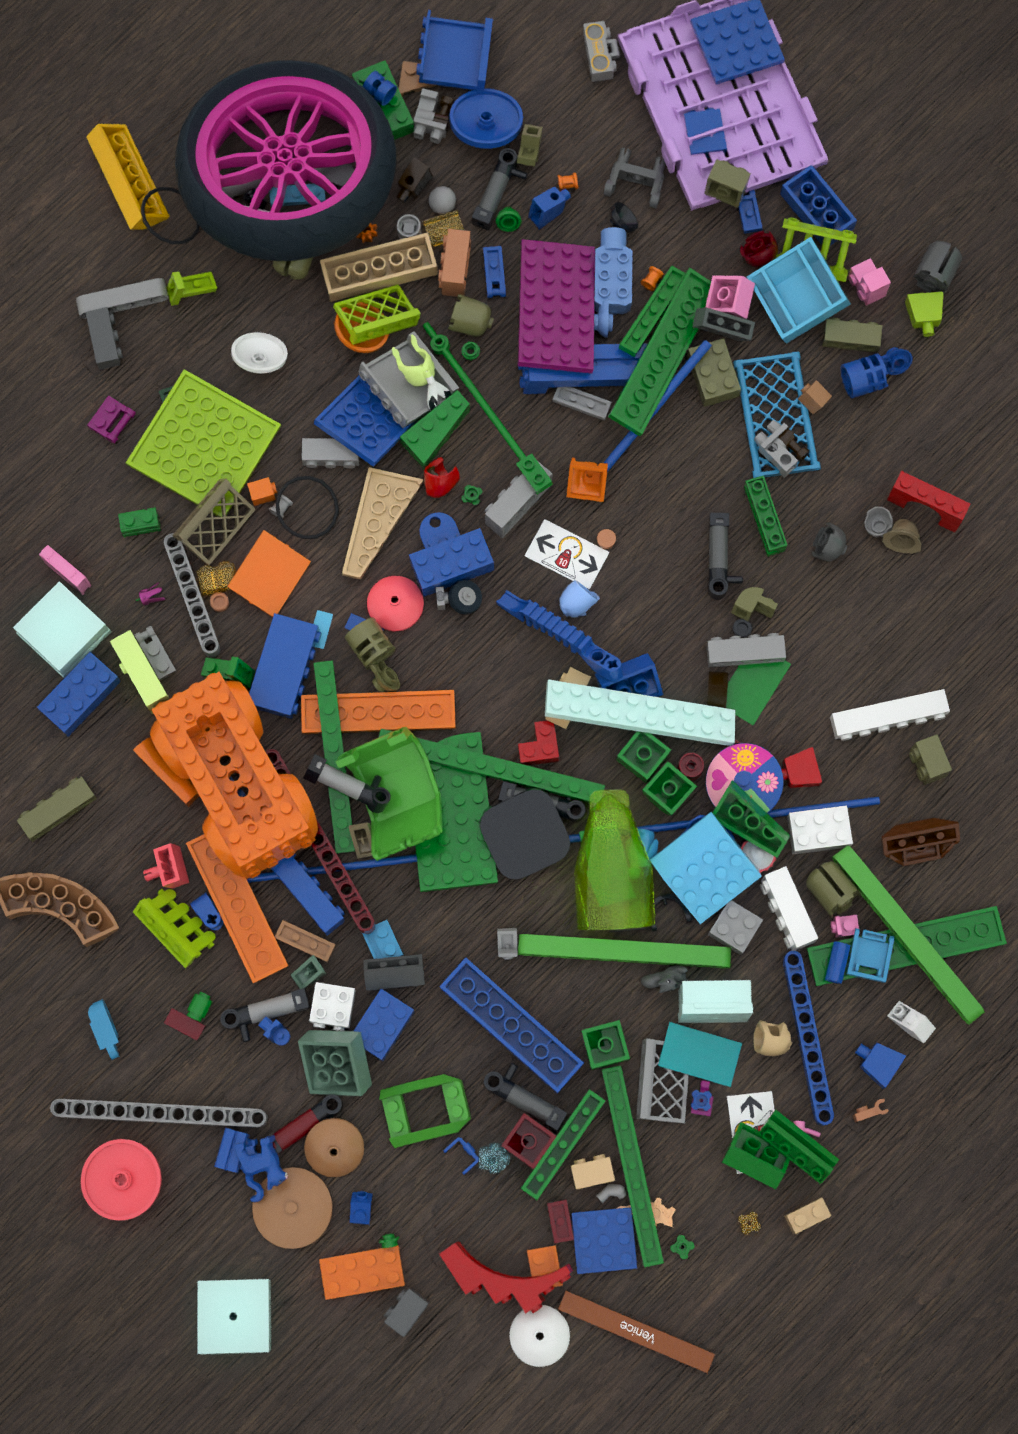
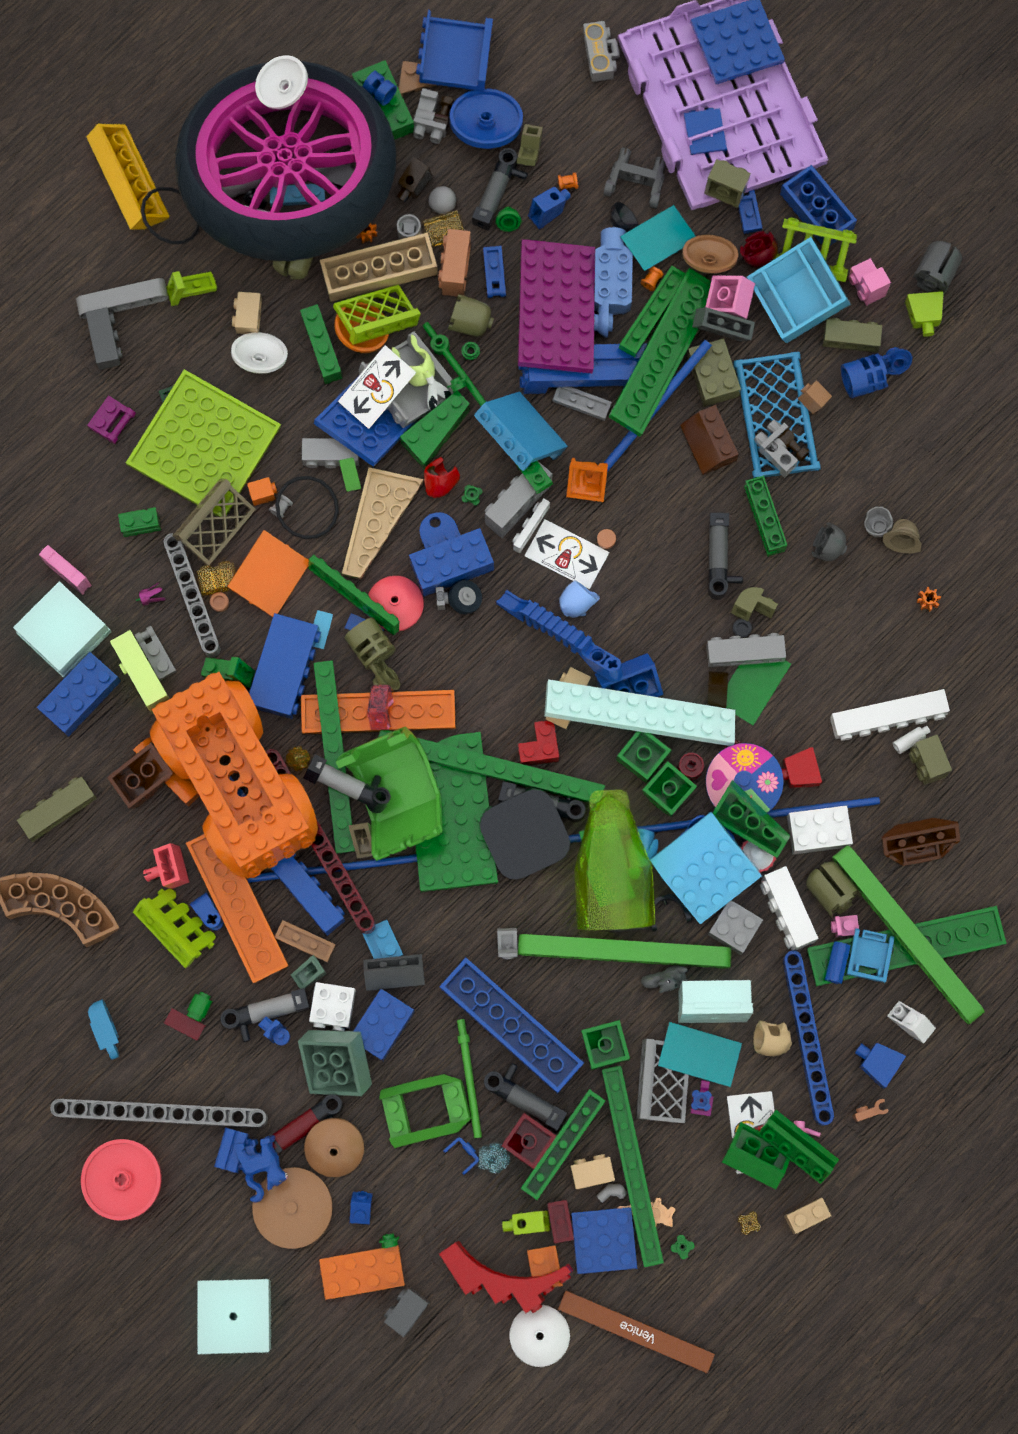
red arch [887,471,970,533] -> none
none -> reddish brown slope [107,742,175,809]
none -> tan brick [232,292,262,334]
none -> white dish [255,55,308,109]
none -> clear yellow gear [286,746,310,771]
none -> green arch [300,304,343,384]
none -> green plate [308,555,400,636]
none -> white sticker [338,346,416,429]
none -> bright green sticker [339,457,361,491]
none -> clear pink slope [367,685,394,730]
none -> green plate [447,376,467,392]
none -> bright green bar [457,1019,482,1138]
none -> dark azure panel [474,392,568,471]
none -> lime torso [502,1211,551,1235]
none -> white plate [512,498,550,553]
none -> teal sticker [620,205,696,271]
none -> reddish brown slope [680,405,739,475]
none -> medium nougat dish [683,235,738,274]
none -> white cylinder [893,726,930,754]
none -> orange gear [916,587,941,612]

